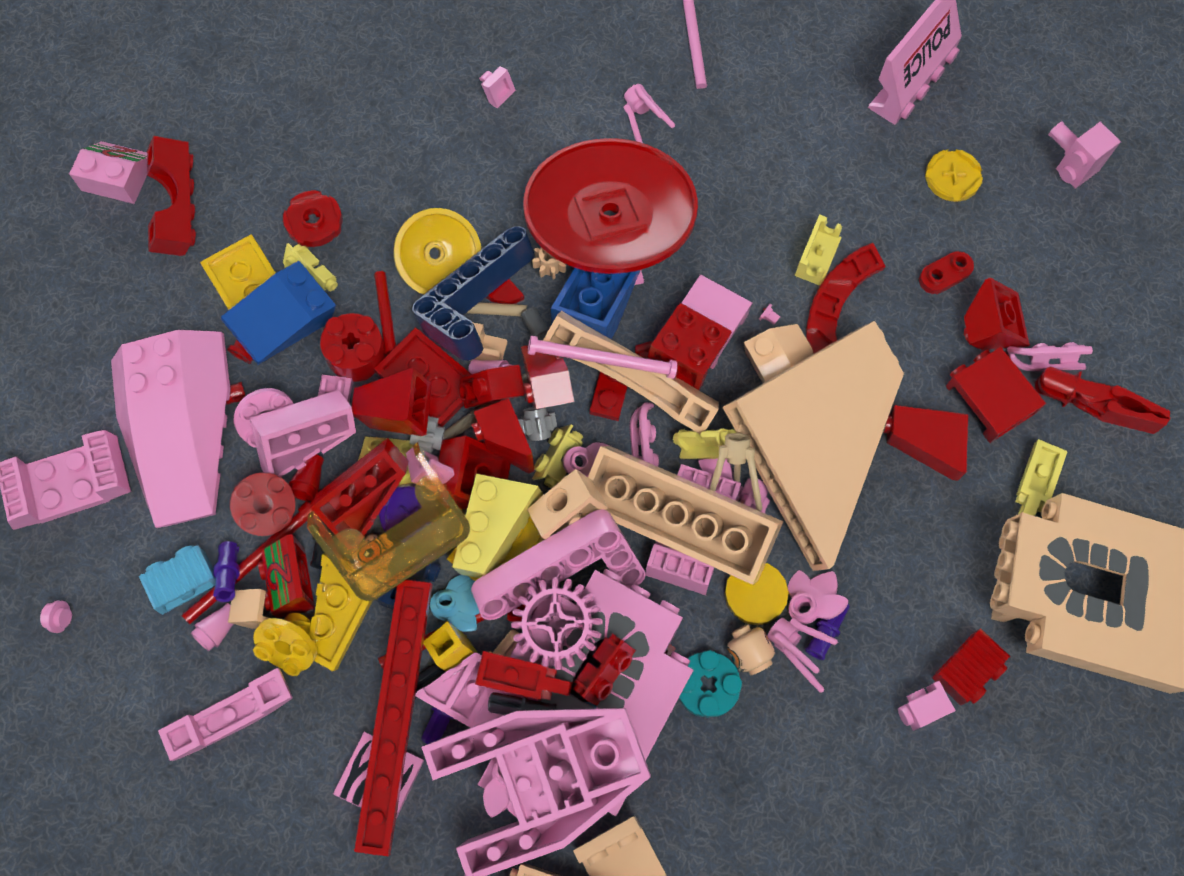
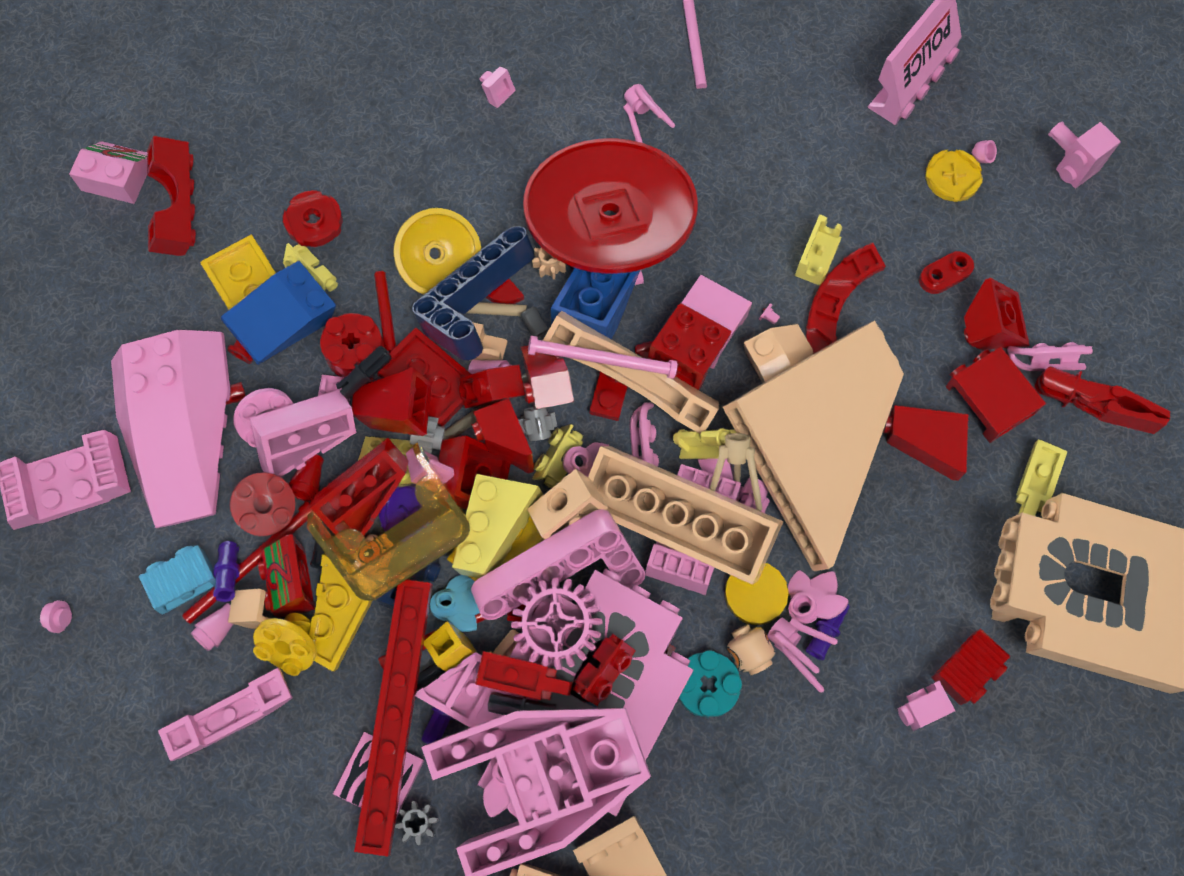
none -> black axle [336,346,392,399]
none -> light grey gear [395,801,439,845]
none -> bright pink hinge [971,140,997,163]

